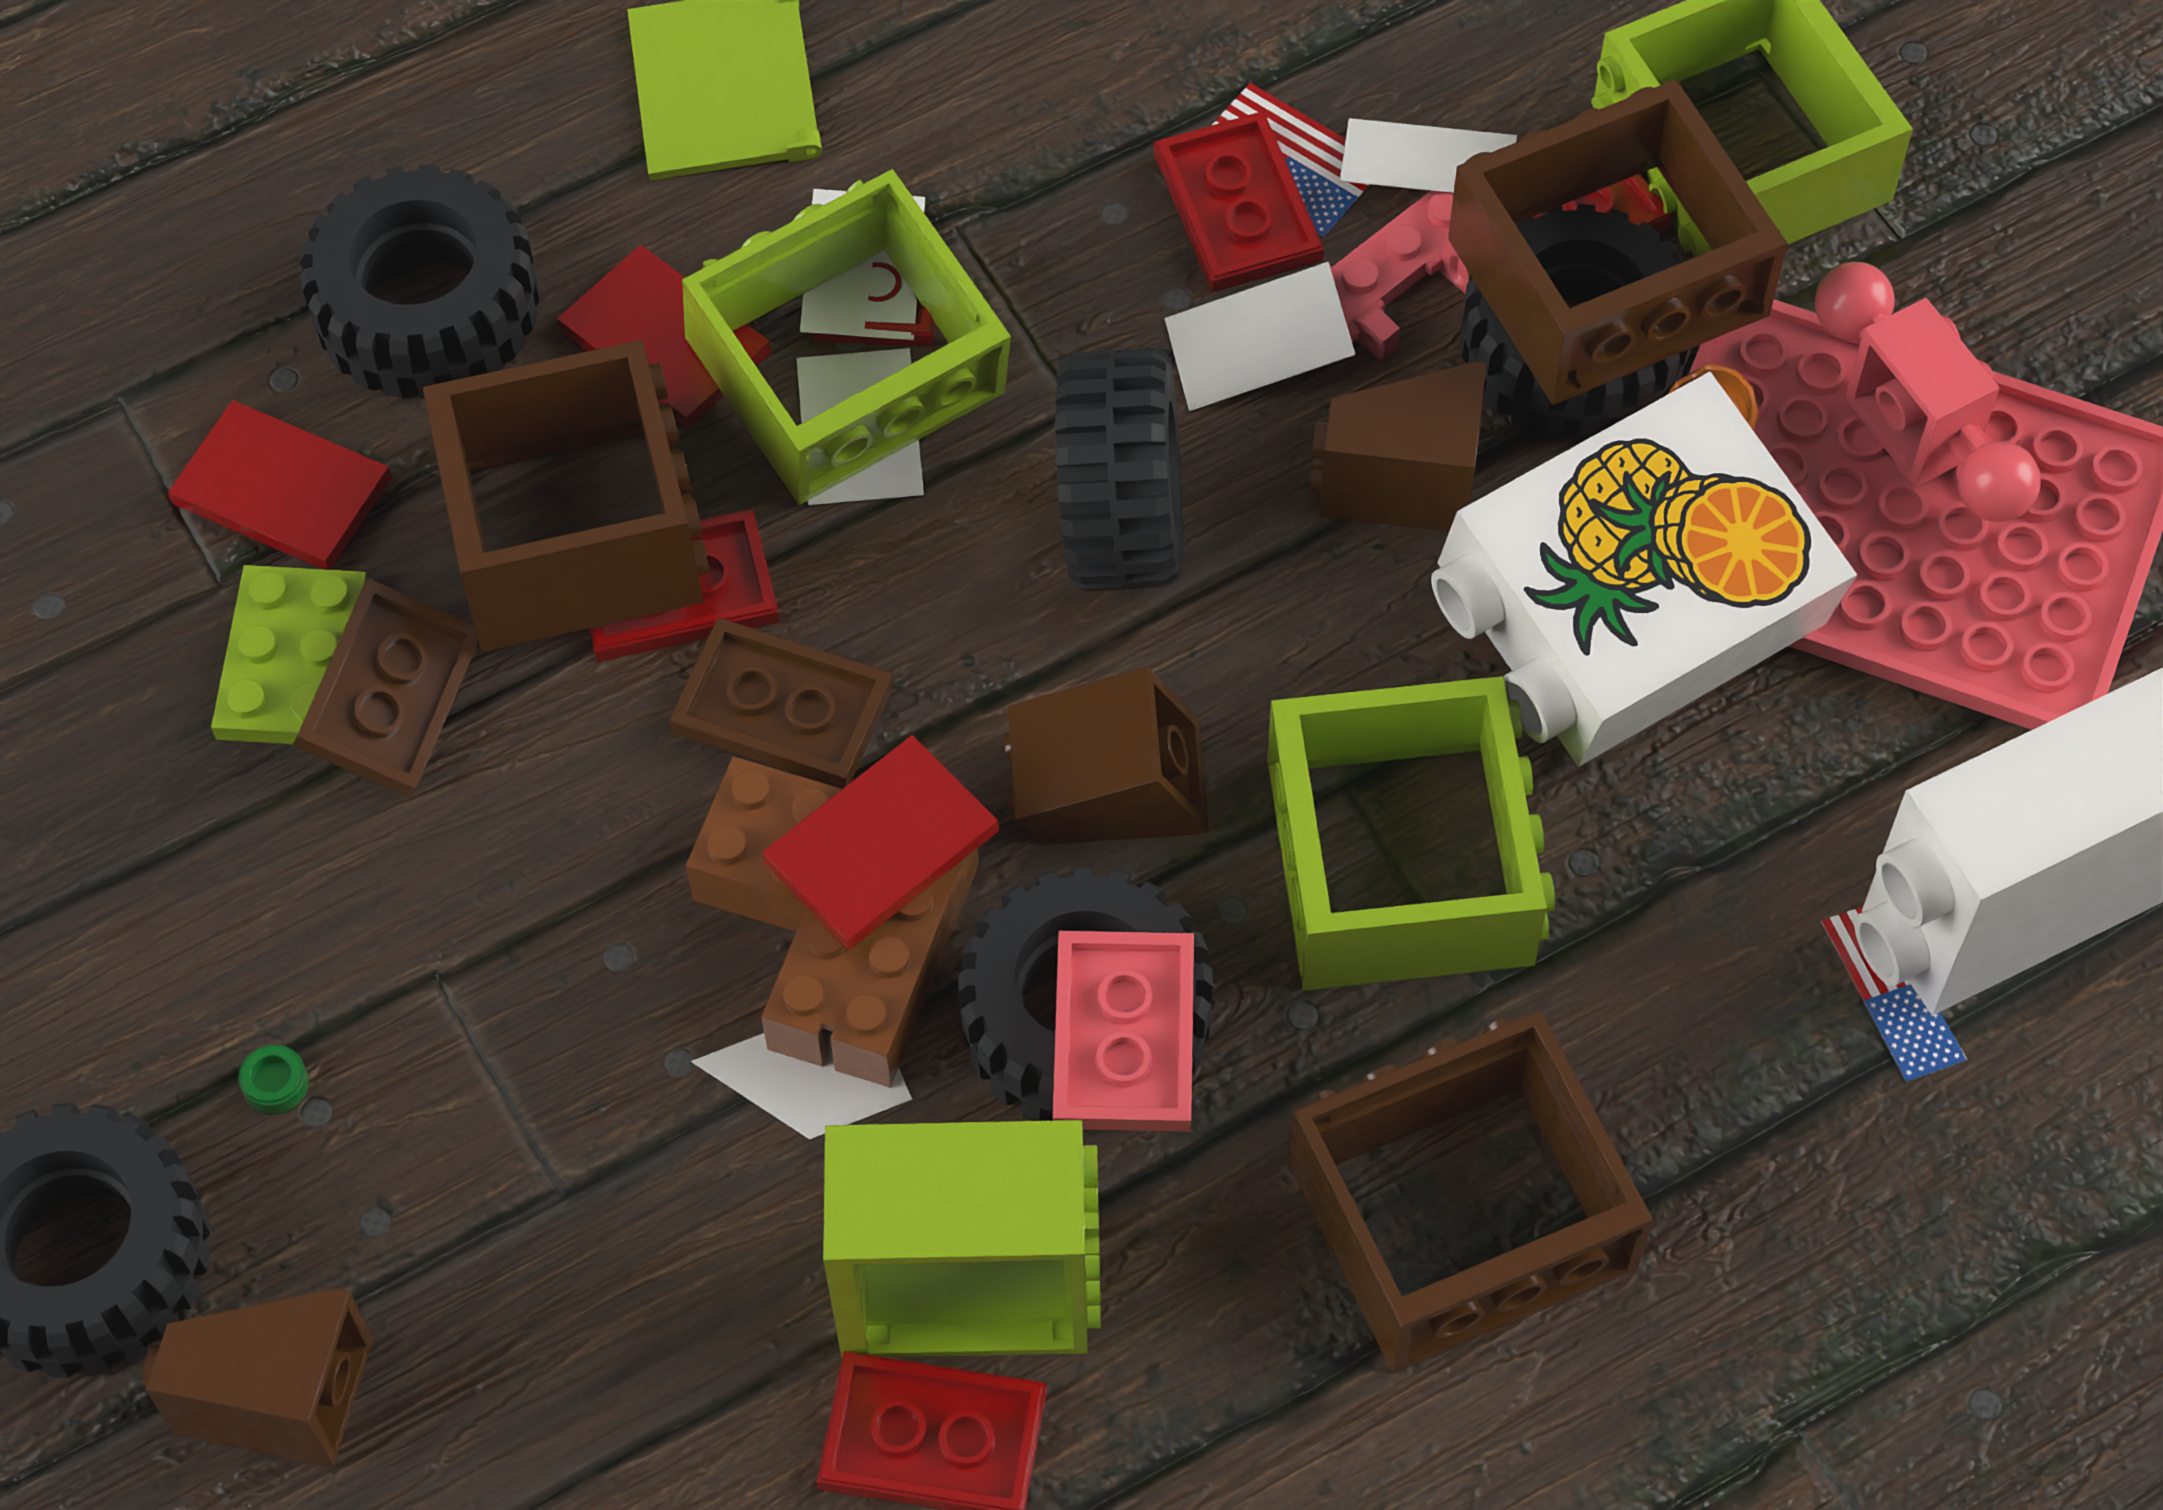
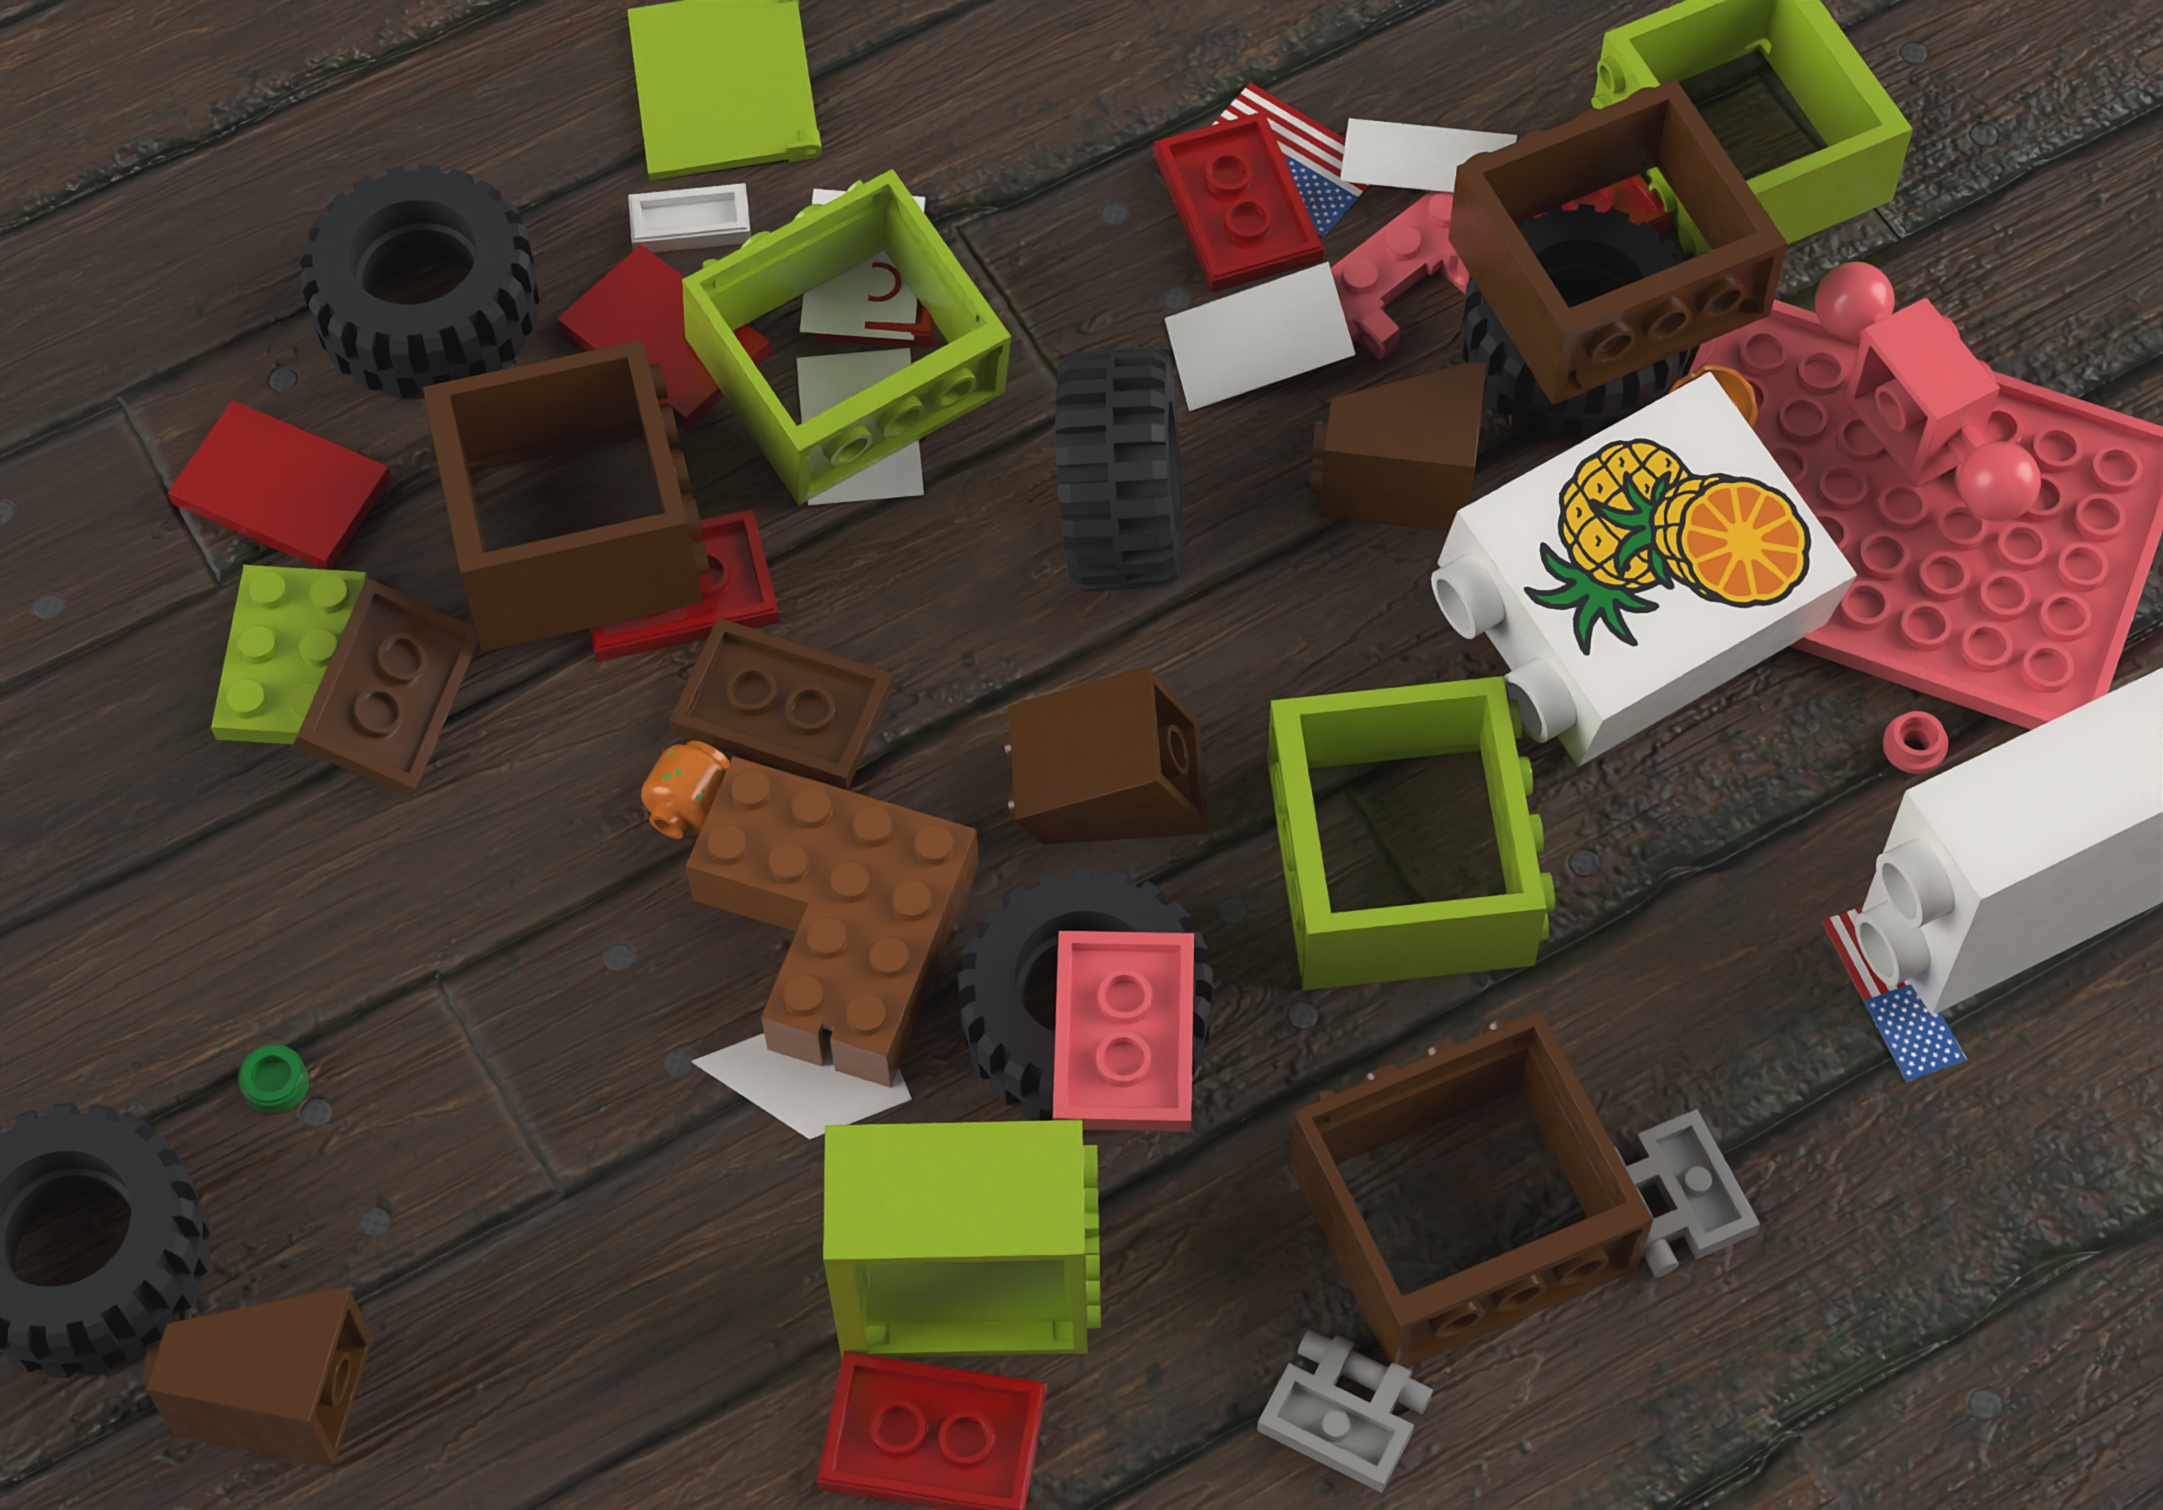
red tile [762,735,999,950] -> none
none -> white tile [628,183,751,253]
none -> orange head [641,741,730,839]
none -> light grey plate [1257,1329,1434,1493]
none -> light grey plate [1614,1109,1760,1277]
none -> coral plate [1883,711,1948,774]

